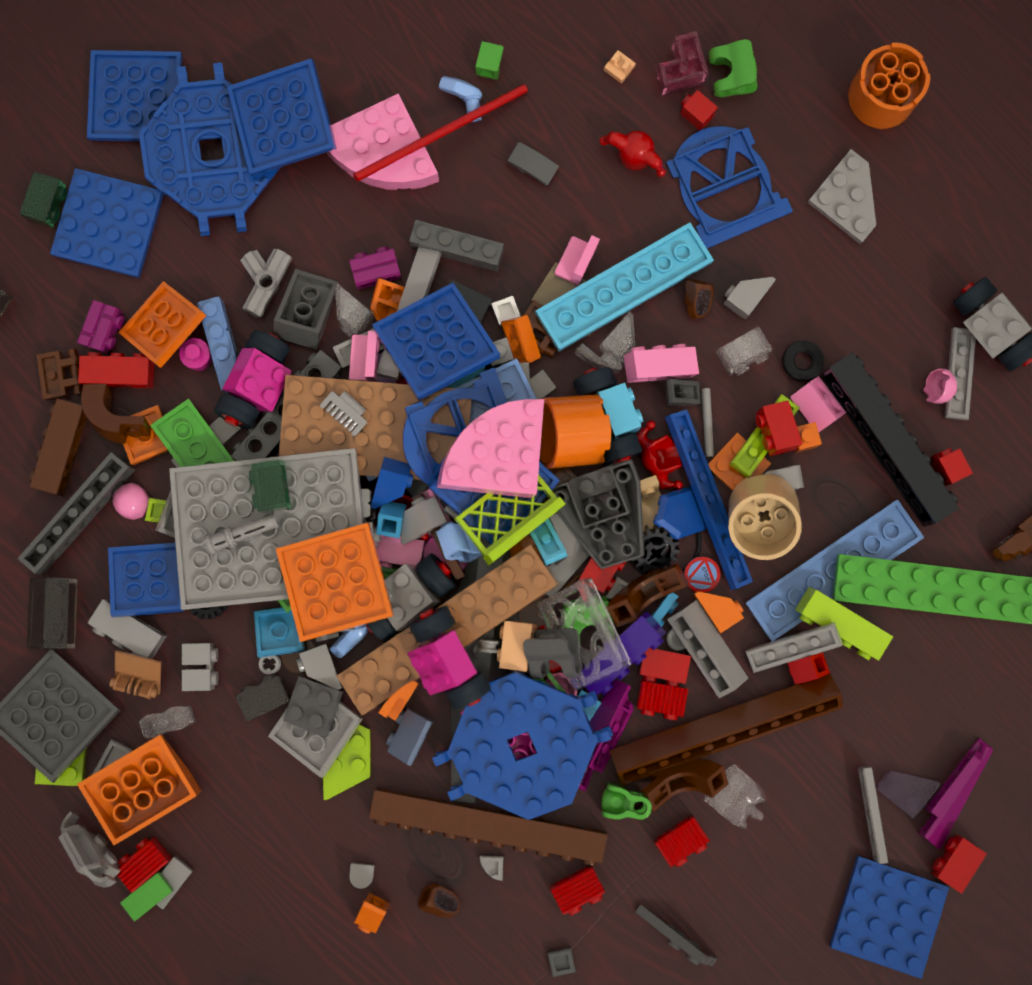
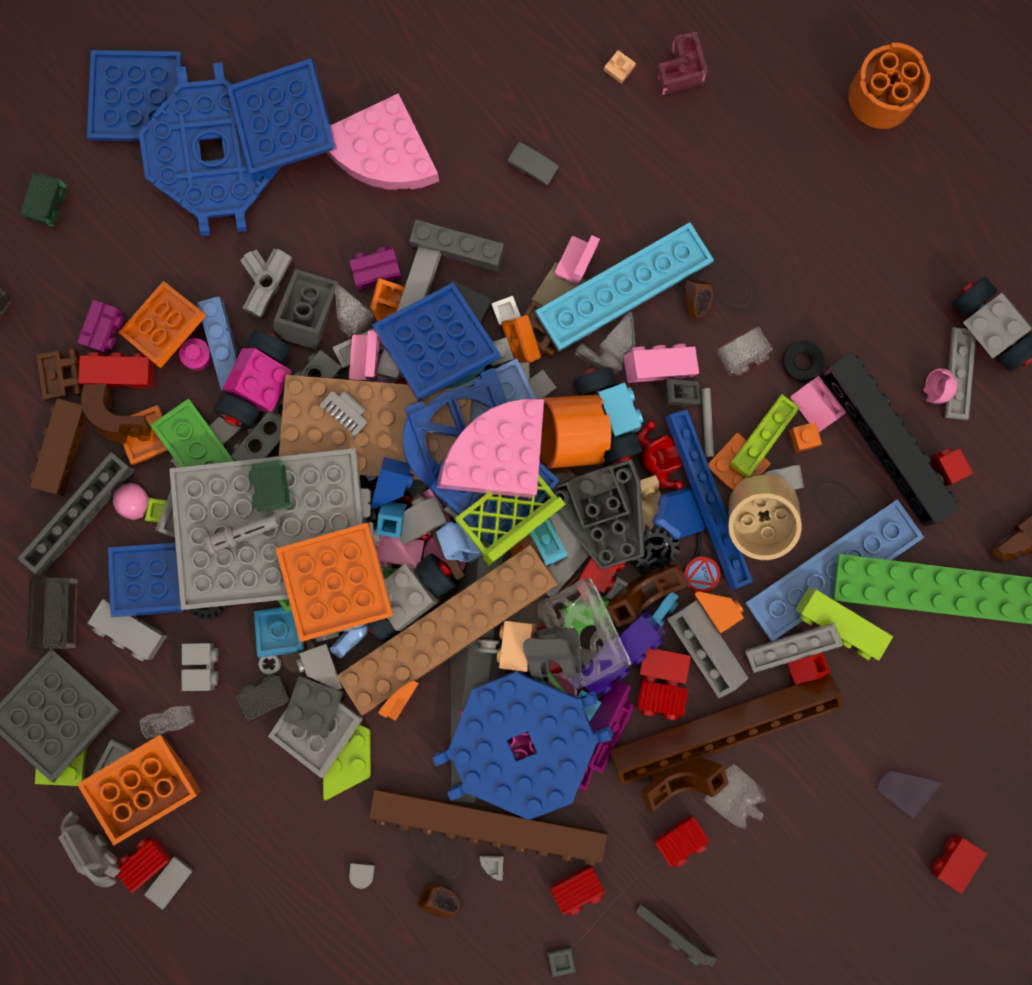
blue plate [50,168,164,278] -> none
medium nougat hinge [110,650,161,699] -> none
bright green tile [120,872,174,922] -> none
red piece [353,84,528,182] -> none
orange slope [354,892,390,934] -> none
sand blue slope [386,708,434,766] -> none
brick [407,606,491,709] -> none
light blue arm [439,76,483,122] -> none
bright green panel [476,41,503,80] -> none
red piece [599,130,666,177] -> none
bright green piece [600,781,652,819] -> none
blue window [666,126,793,249] -> none
light grey tile [666,628,686,650] -> none
red brick [680,90,718,131] -> none
bright green piece [708,39,757,97] -> none
light grey slope [724,277,776,320] -> none
red brick [755,400,803,456] -> none
light grey plate [807,149,876,244] -> none
blue plate [829,855,949,979] -> none
light grey tile [858,765,888,864] -> none
magenta wedge [918,738,993,849] -> none

